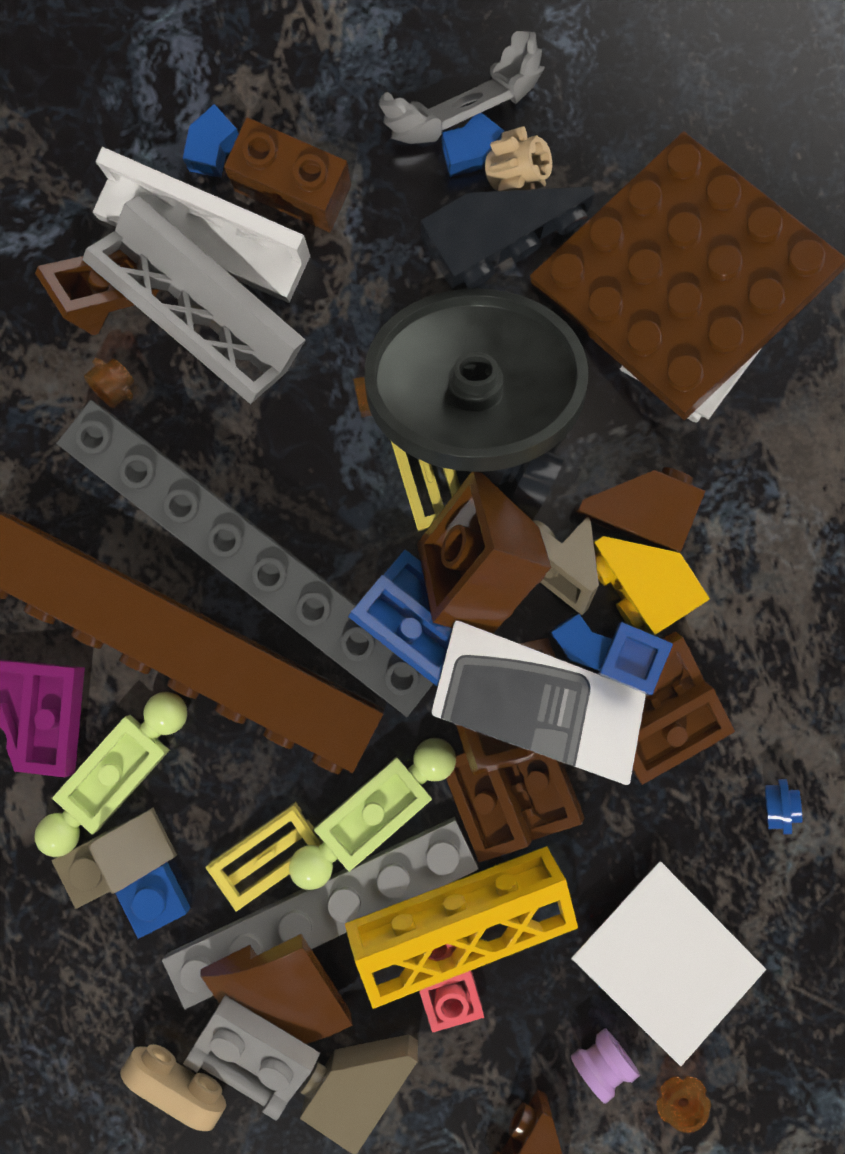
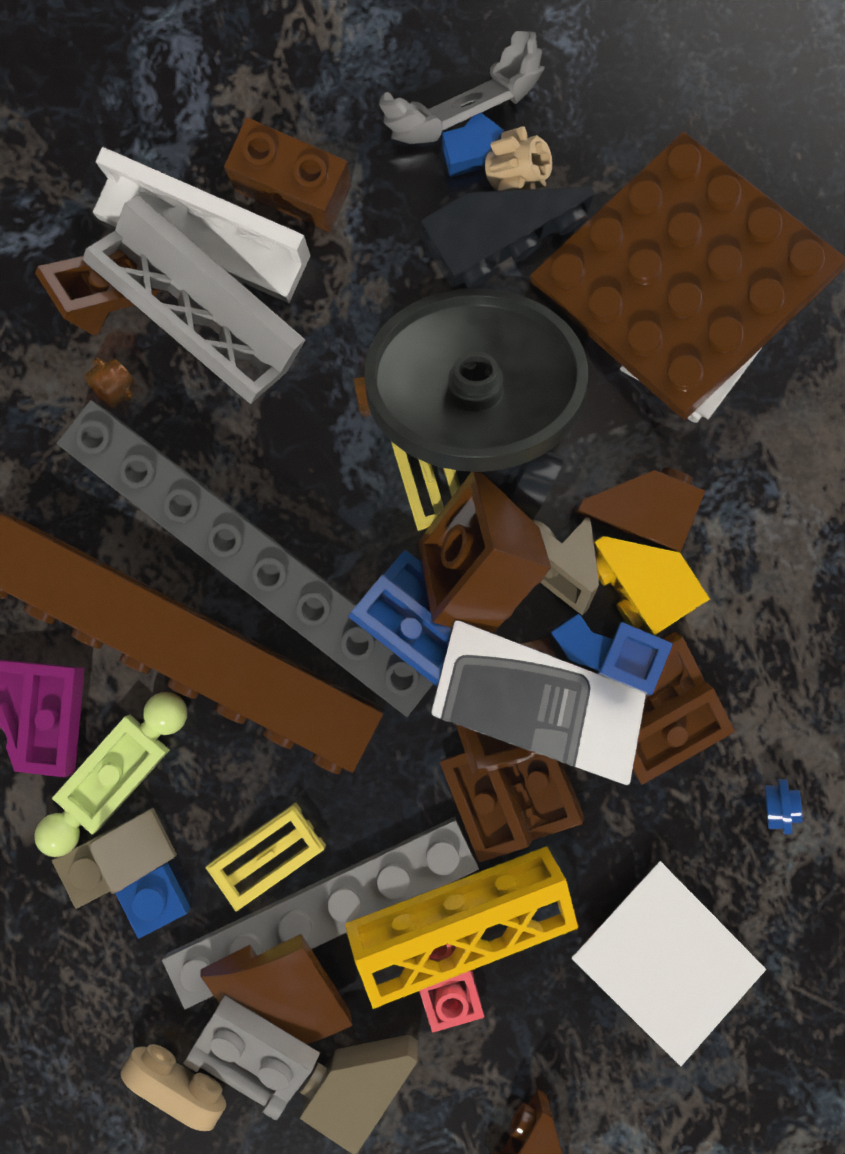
blue piece [183,104,239,178] -> none
yellowish green plate [289,738,456,890] -> none
lavender wheel [571,1028,640,1104] -> none
clear orange plate [657,1076,711,1133] -> none

